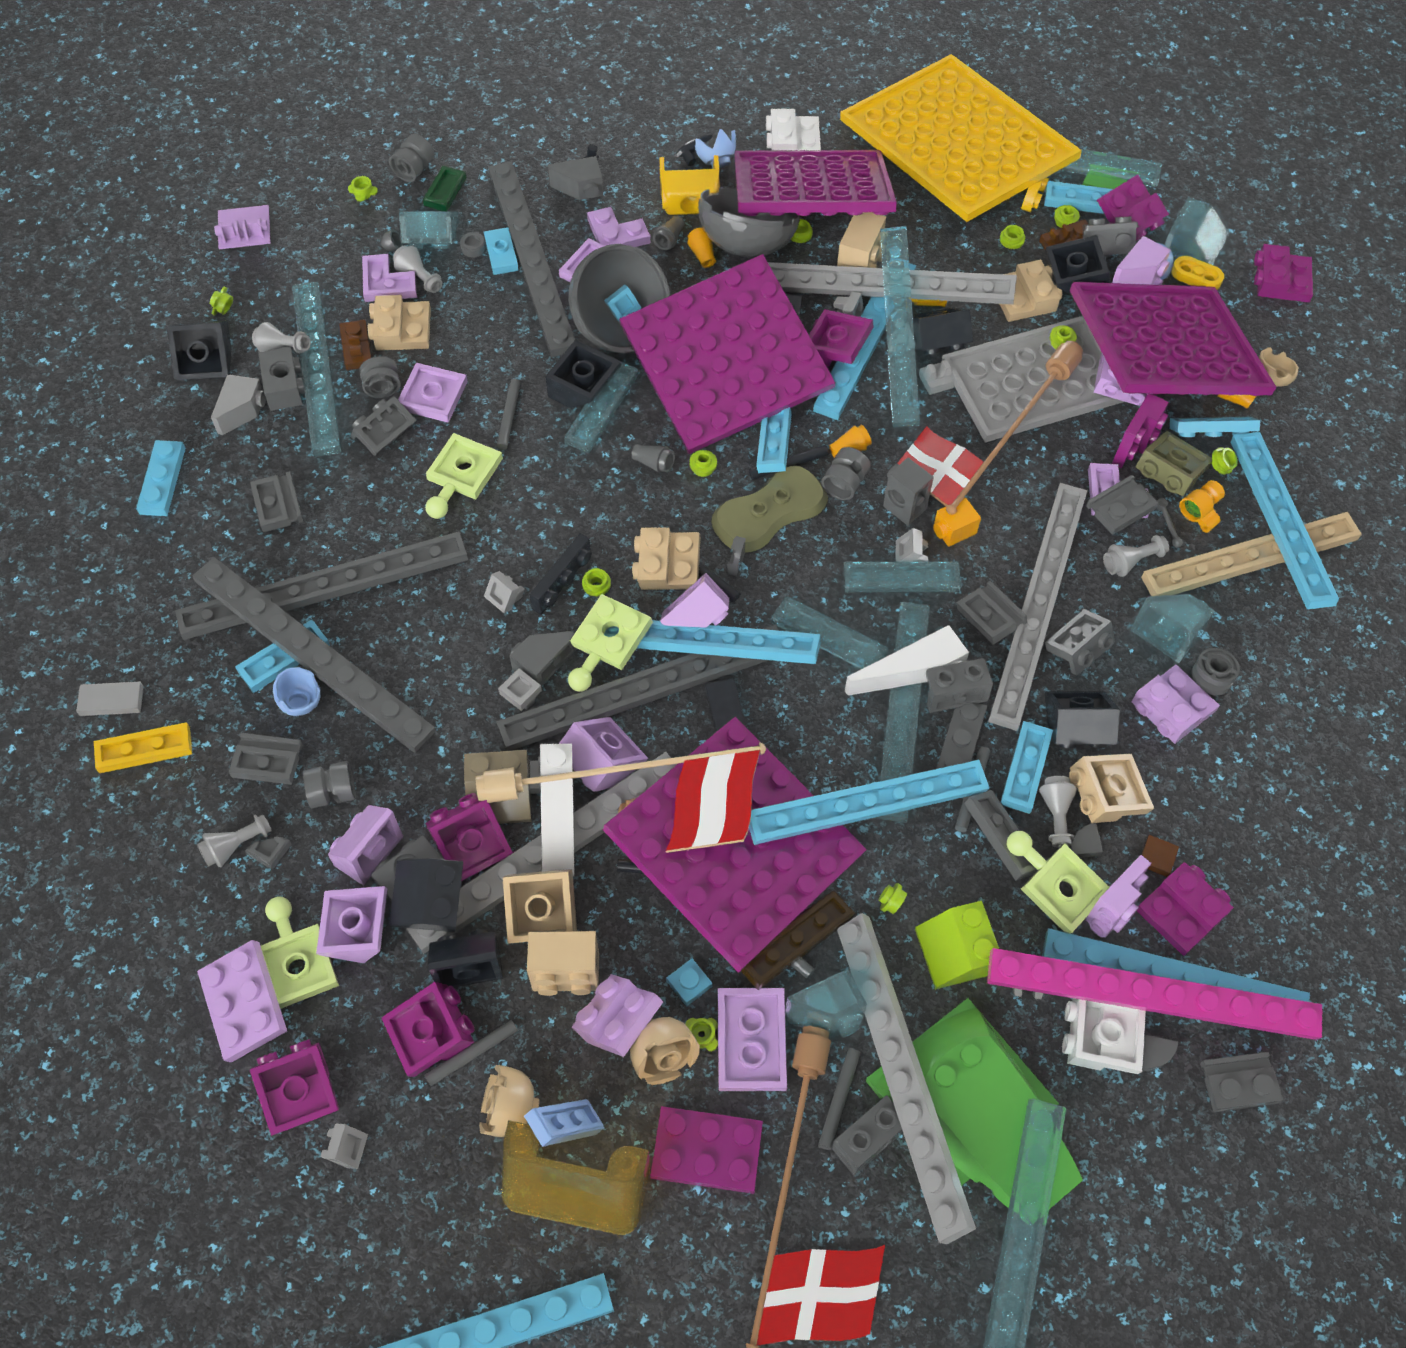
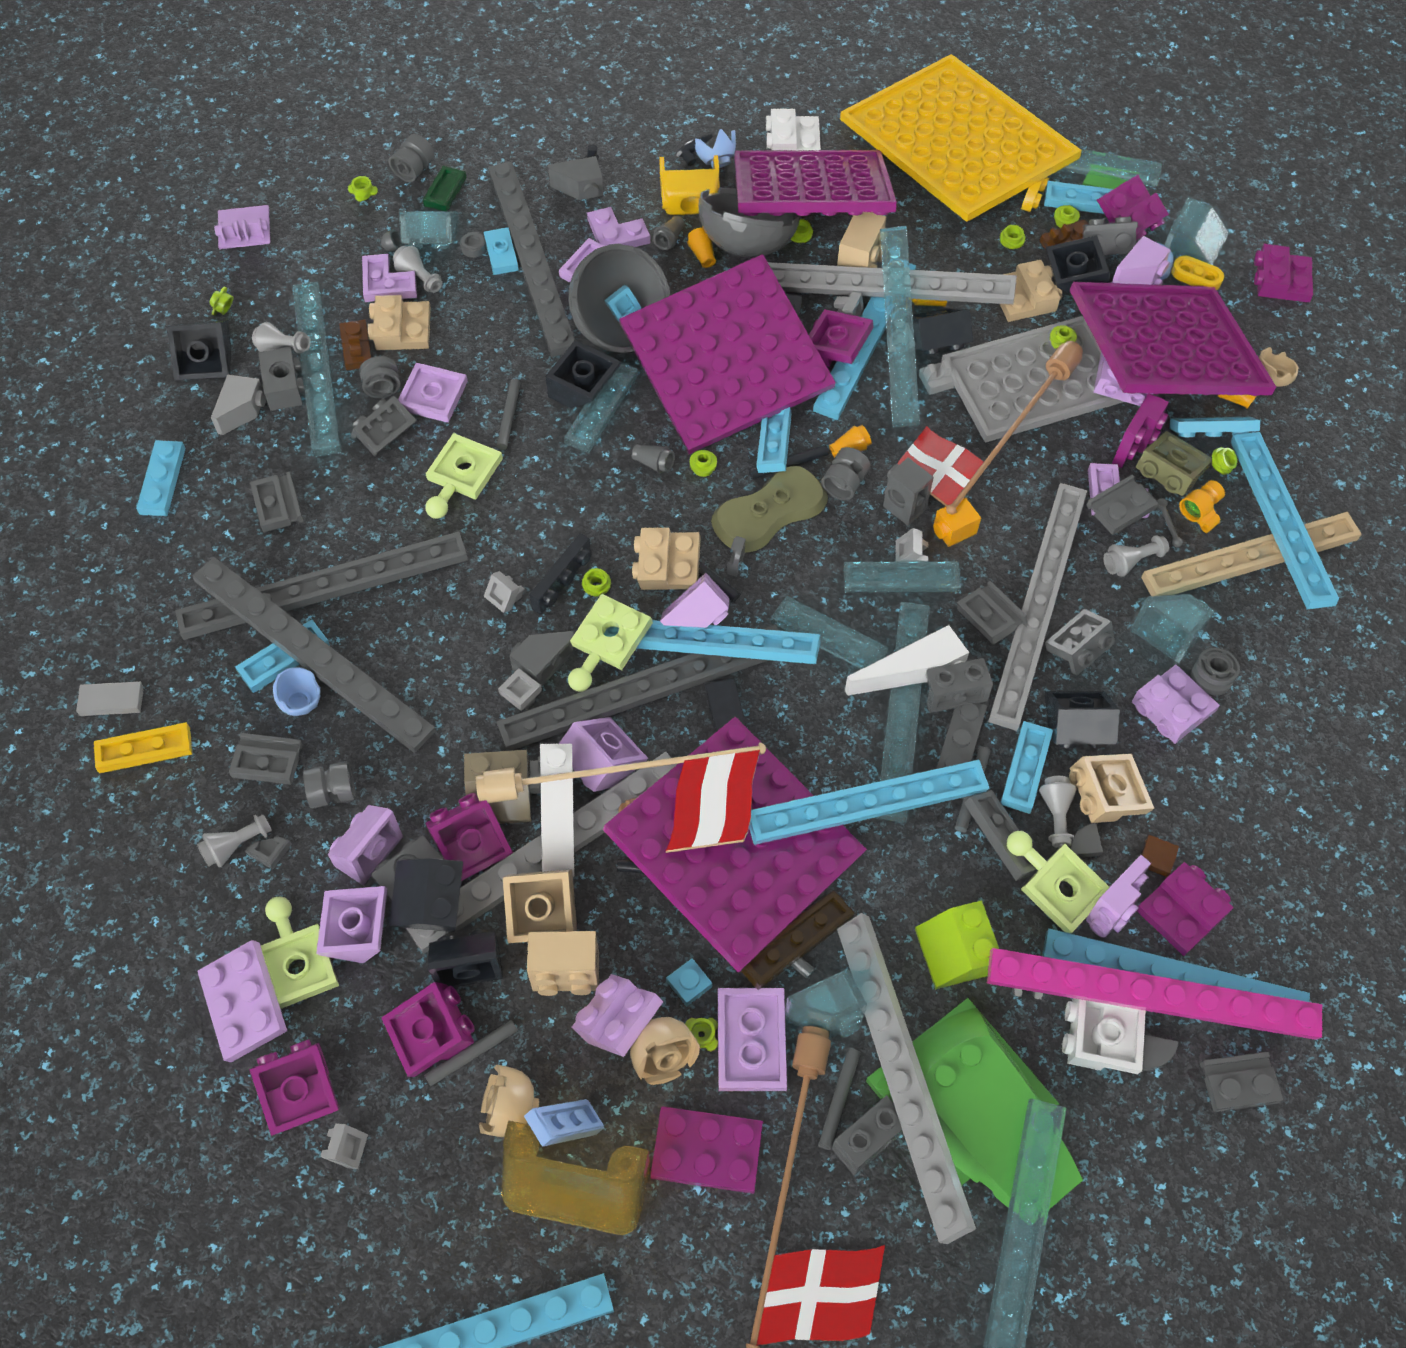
lime plate [878,883,907,914] -> none

